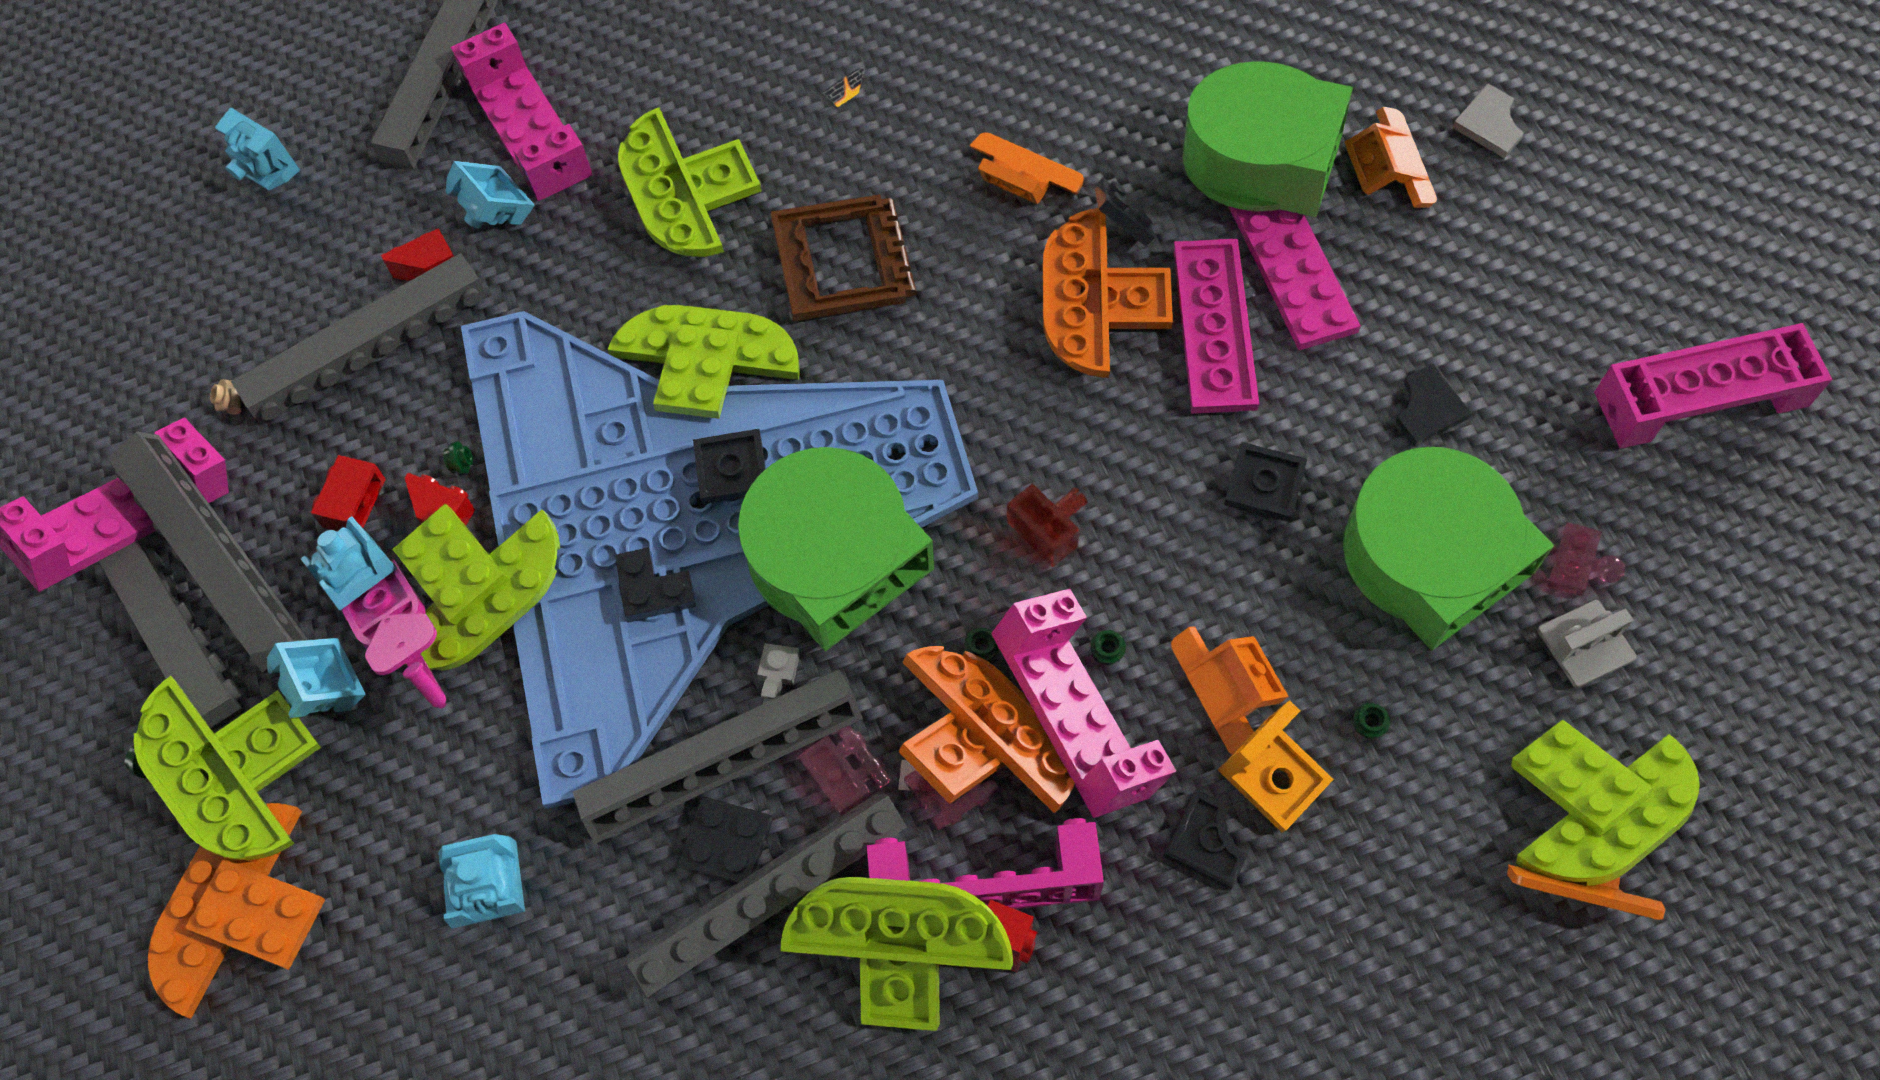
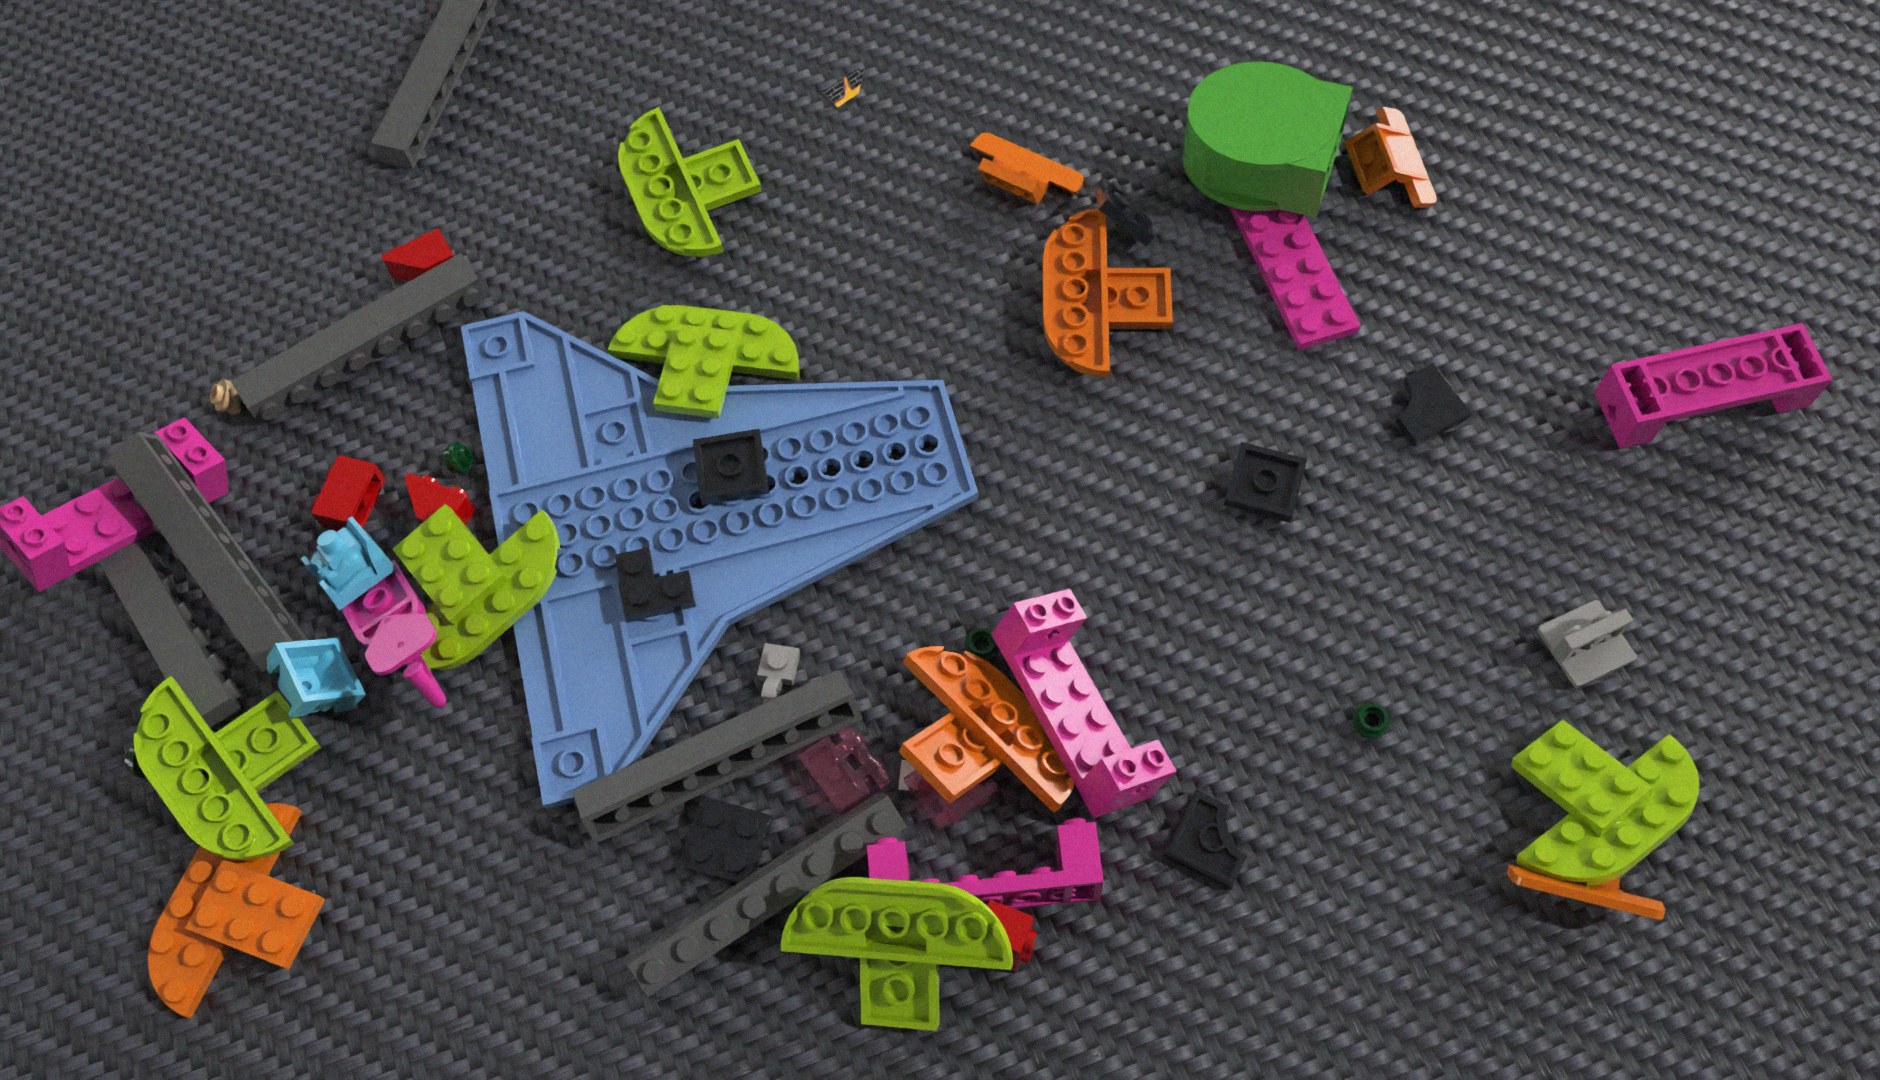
medium azure brick [215,107,300,191] -> none
medium azure brick [439,834,525,929] -> none
medium azure brick [446,161,535,228] -> none
dark pink plate [451,22,593,201] -> none
bright green brick [738,447,935,652] -> none
reddish brown hinge [770,194,917,321] -> none
clear red brick [1007,483,1088,567] -> none
dark green plate [1090,630,1126,665] -> none
orange plate [1171,626,1289,755] -> none
dark pink plate [1173,239,1259,414] -> none
light orange bracket [1217,700,1334,833] -> none
bright green brick [1343,447,1554,651] -> none
light grey tile [1452,83,1524,159] -> none
clear pink plate [1547,522,1625,596] -> none

